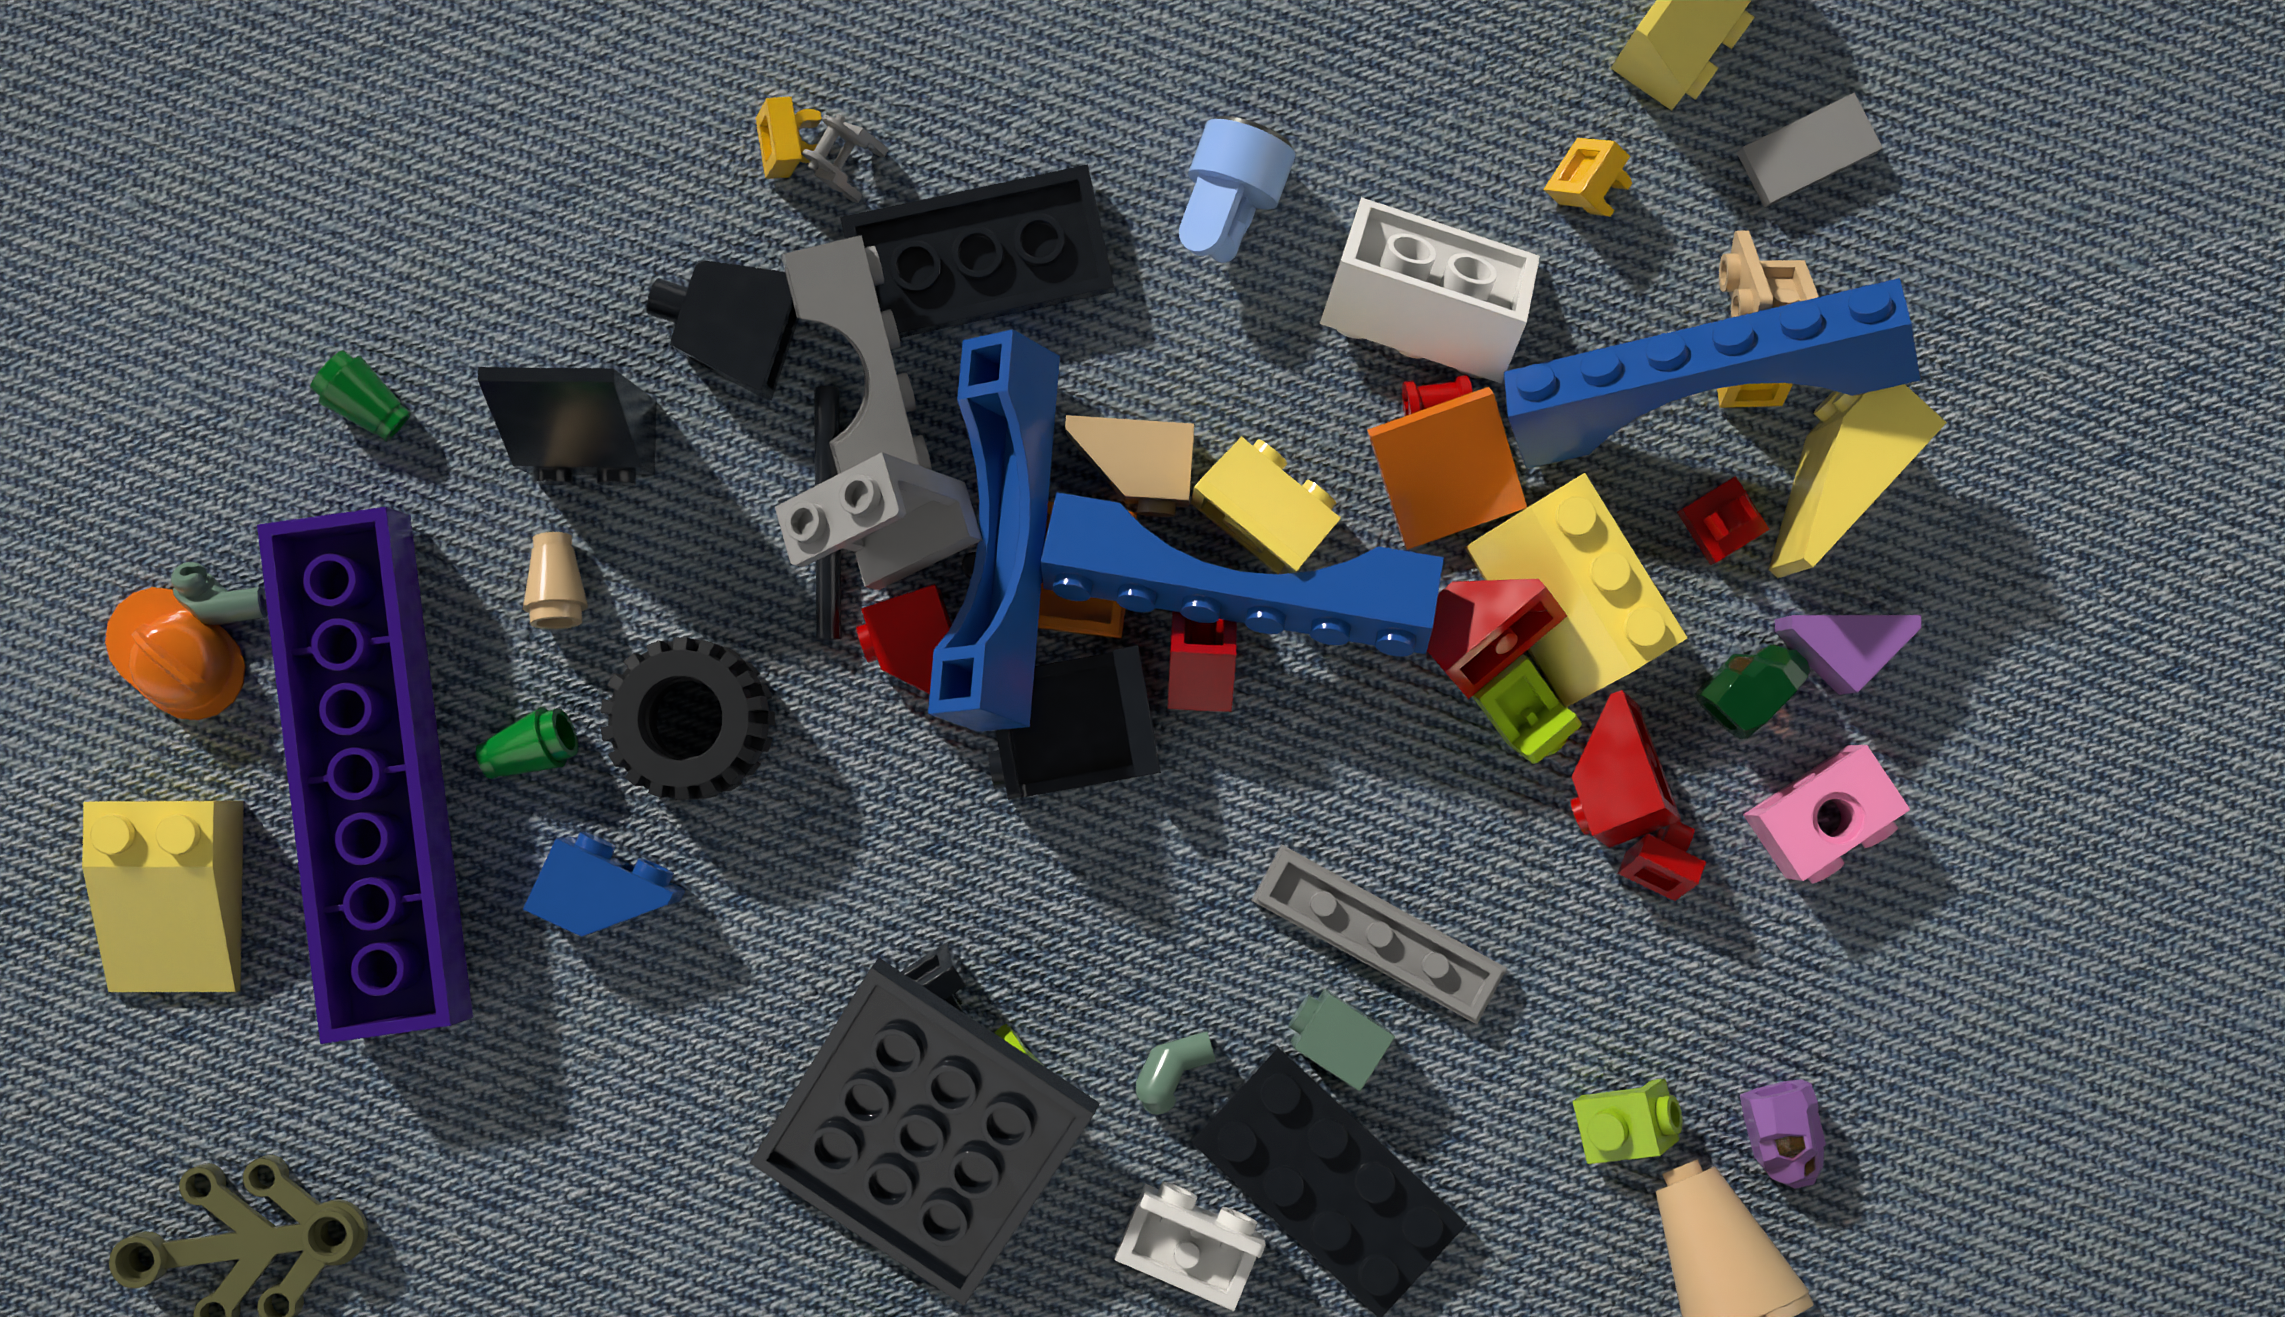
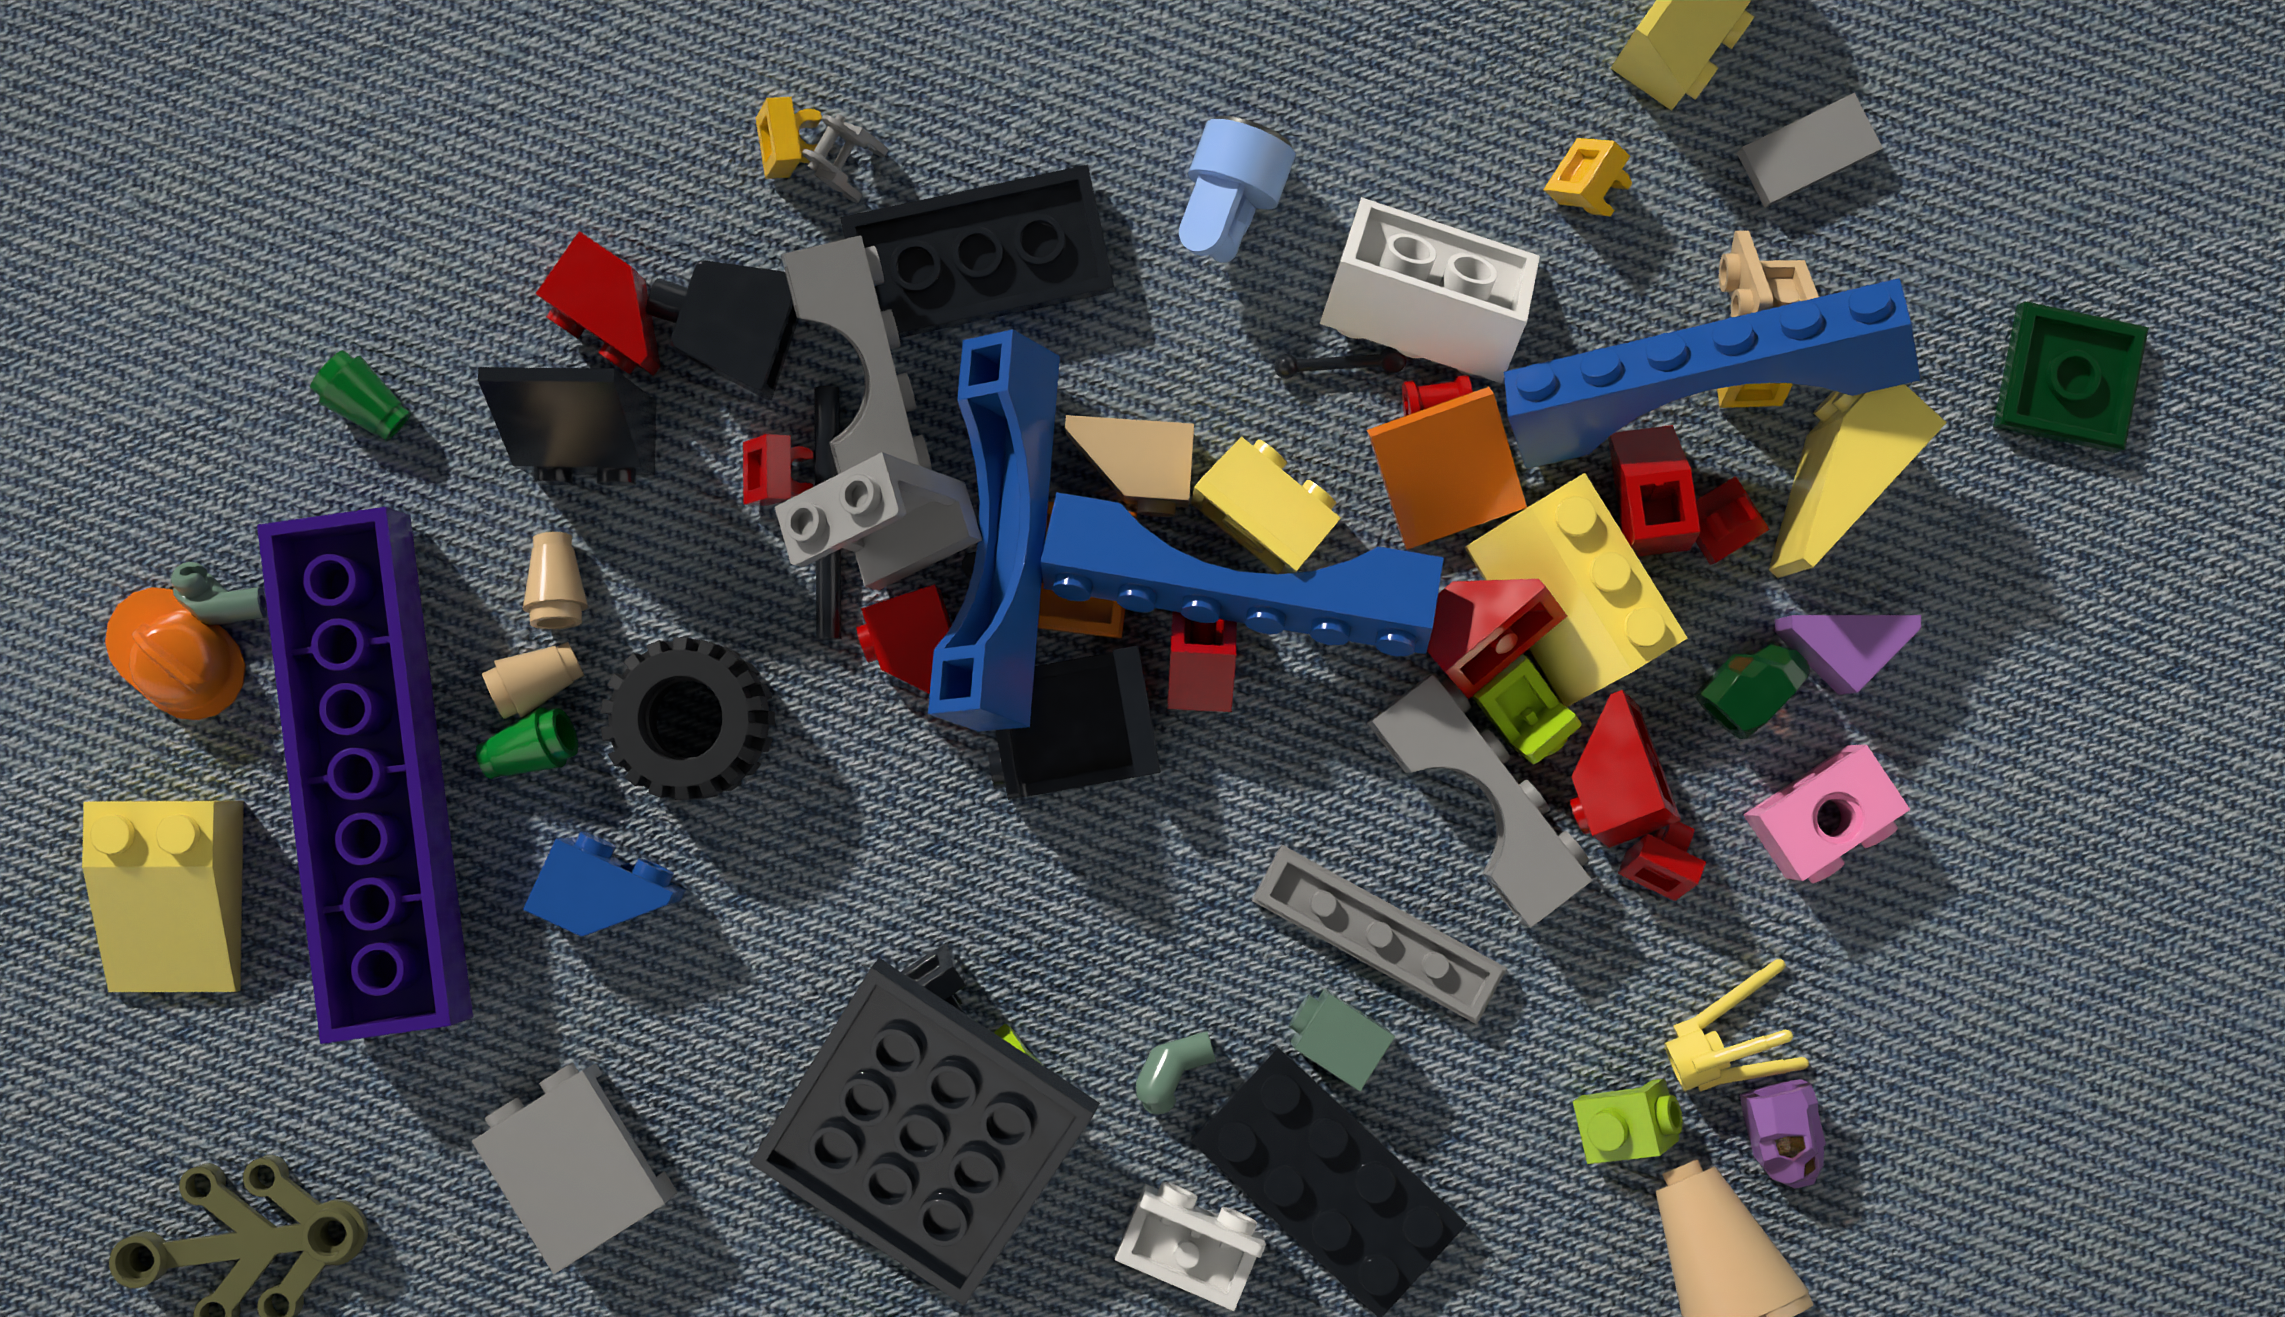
none -> light grey panel [472,1062,678,1274]
none -> tan cone [482,642,585,719]
none -> red slope [535,231,661,376]
none -> red tile [743,434,813,506]
none -> black hinge [1274,346,1406,379]
none -> light grey arch [1366,674,1593,928]
none -> red slope [1608,425,1701,557]
none -> light yellow plant [1664,959,1809,1092]
none -> dark green tile [1993,301,2149,453]

